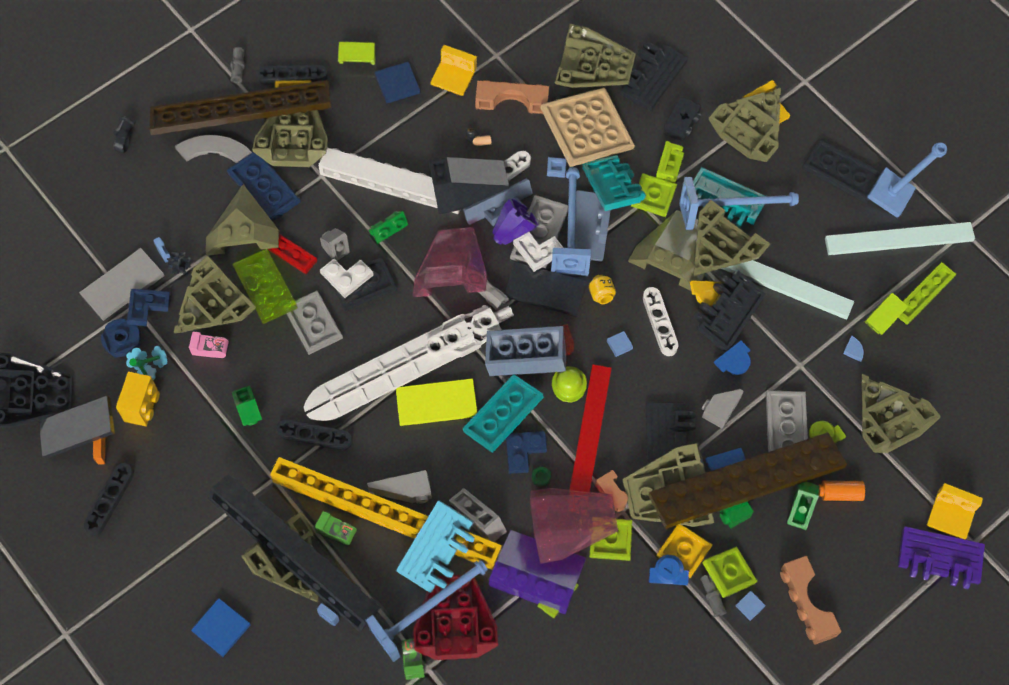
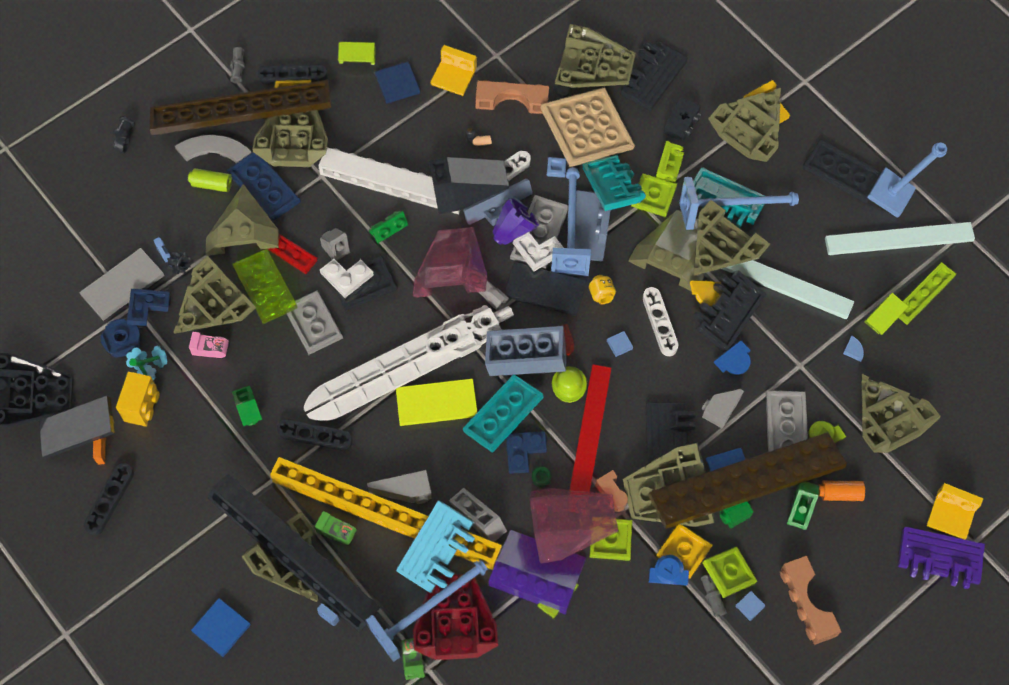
none -> lime brick [188,168,232,192]

